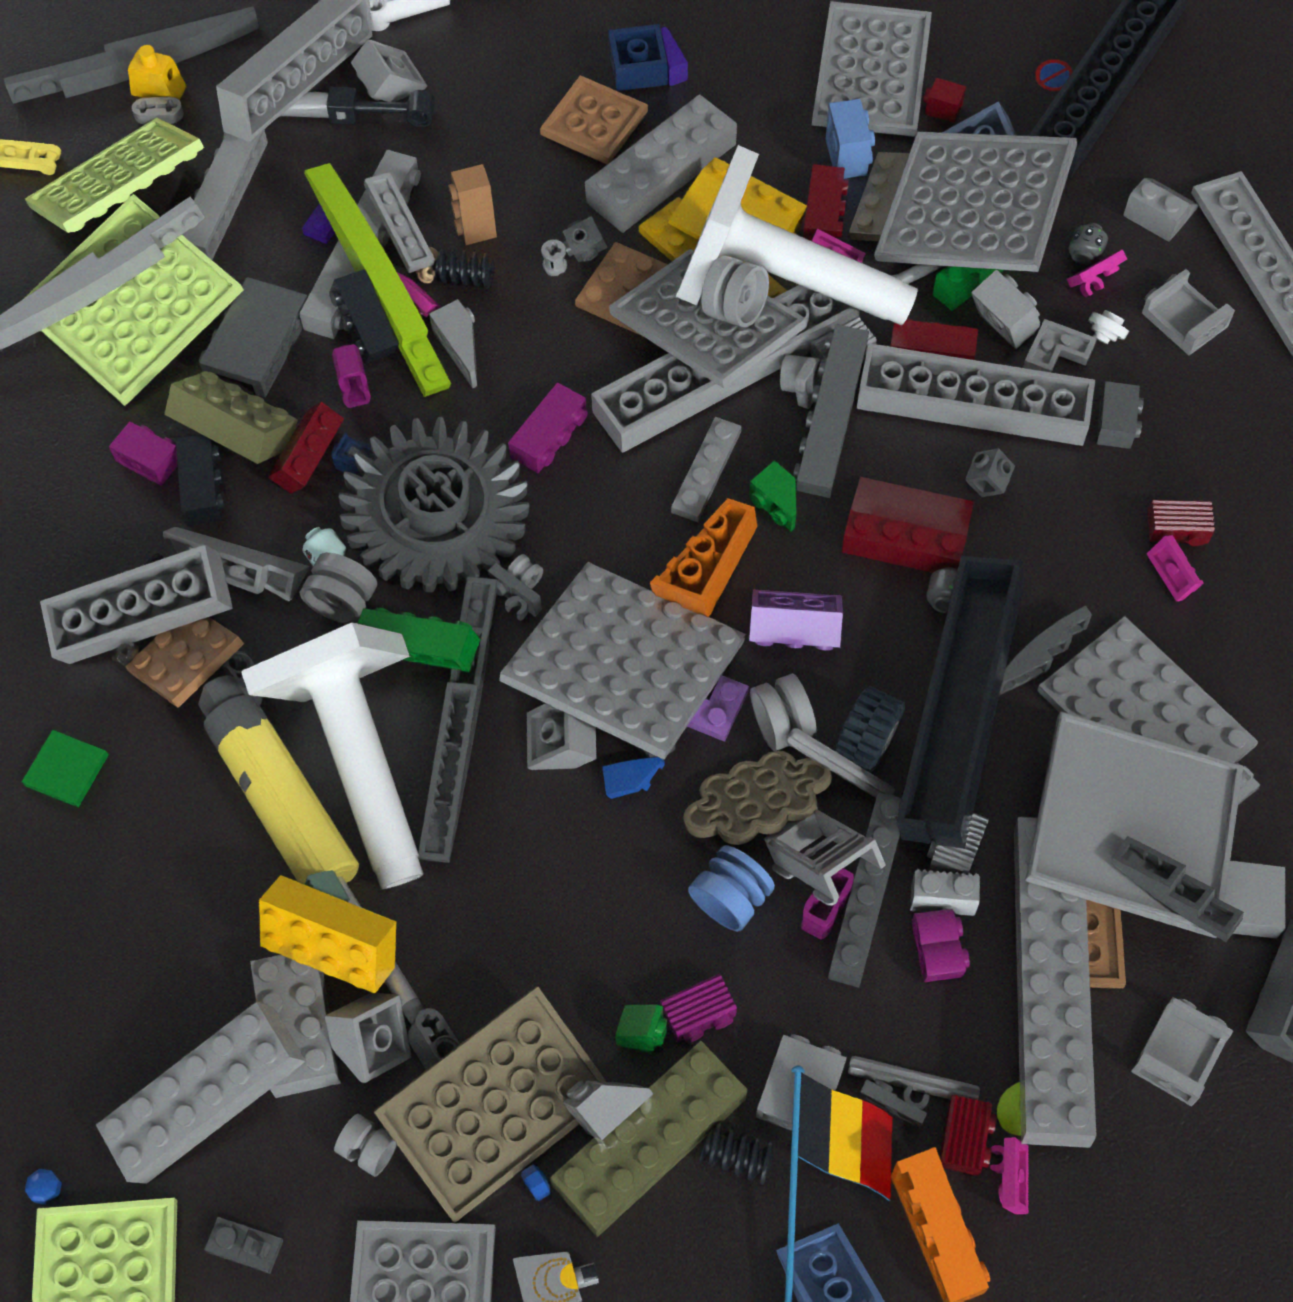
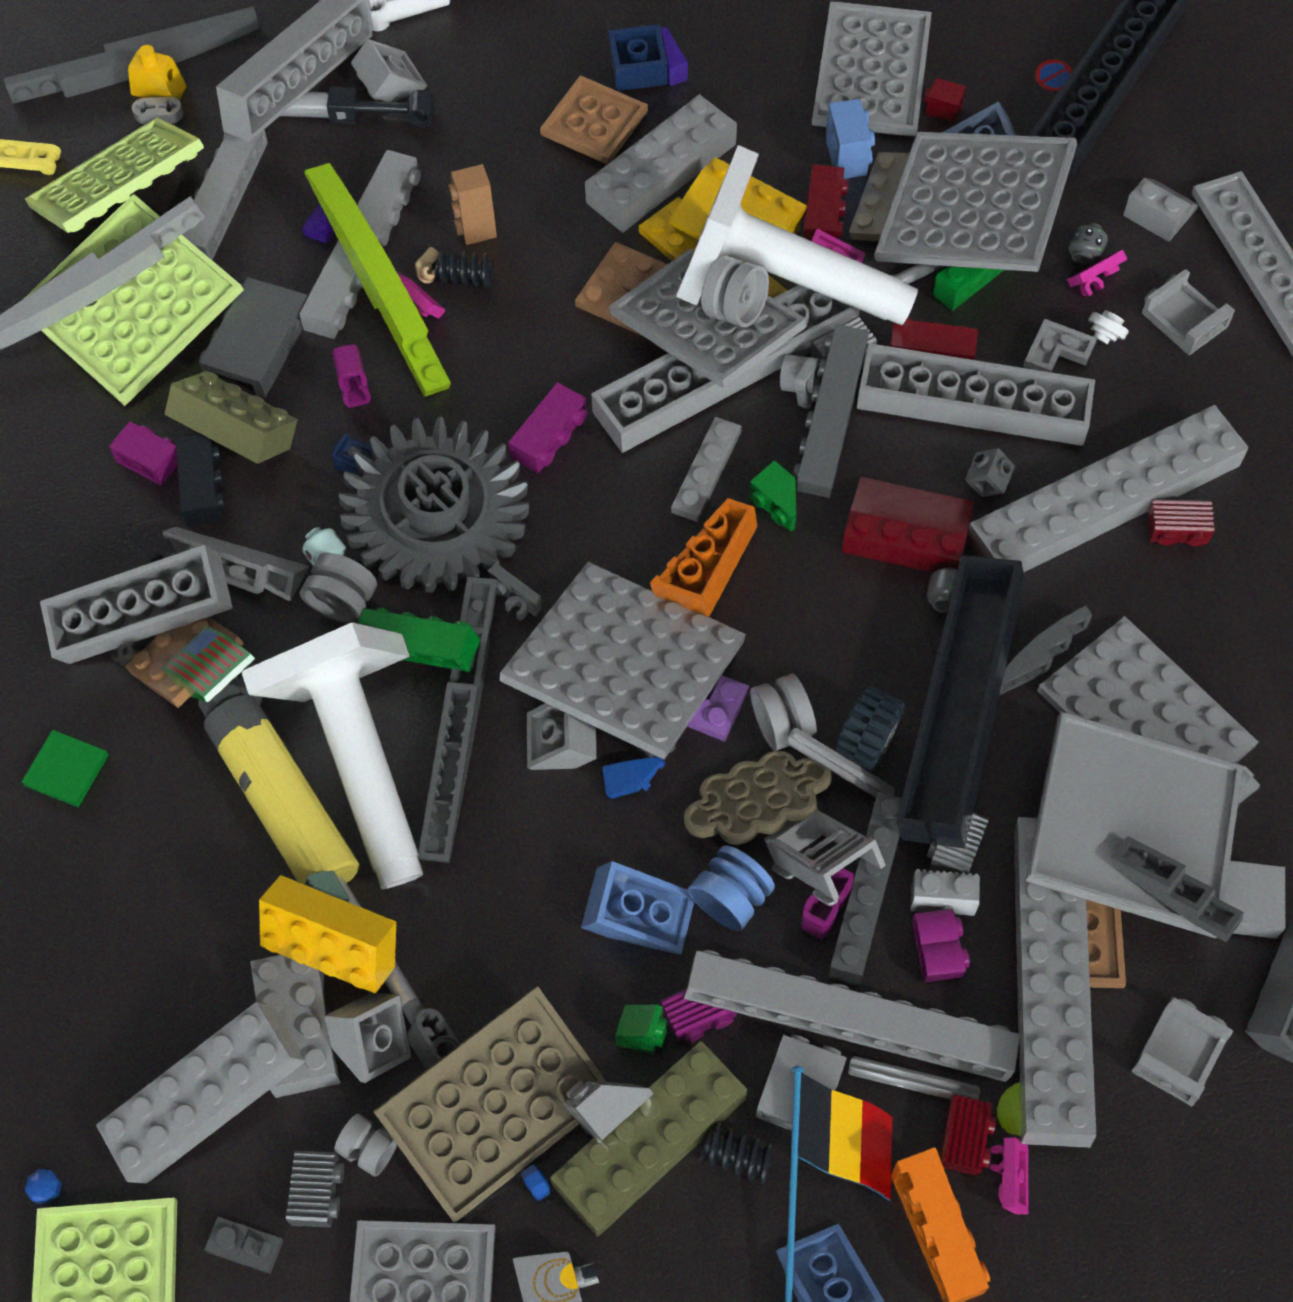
dark red brick [268,402,344,493] -> none
black brick [329,269,399,364] -> none
light grey plate [364,172,435,273] -> none
light grey slope [429,299,477,388] -> none
light grey wheel [507,554,543,589] -> none
light grey bush [541,240,567,276] -> none
dark grey brick [562,216,608,262] -> none
slope [749,589,843,650] -> none
dark grey plate [860,1079,929,1129] -> none
light grey brick [971,269,1041,349] -> none
dark grey brick [1096,381,1144,449] -> none
dark pink plate [1147,535,1203,601] -> none
none -> green slope [161,626,255,702]
none -> dark grey brick [286,1151,344,1228]
none -> medium blue slope [581,861,694,954]
none -> light grey brick [684,950,1020,1082]
none -> light grey brick [966,405,1249,572]

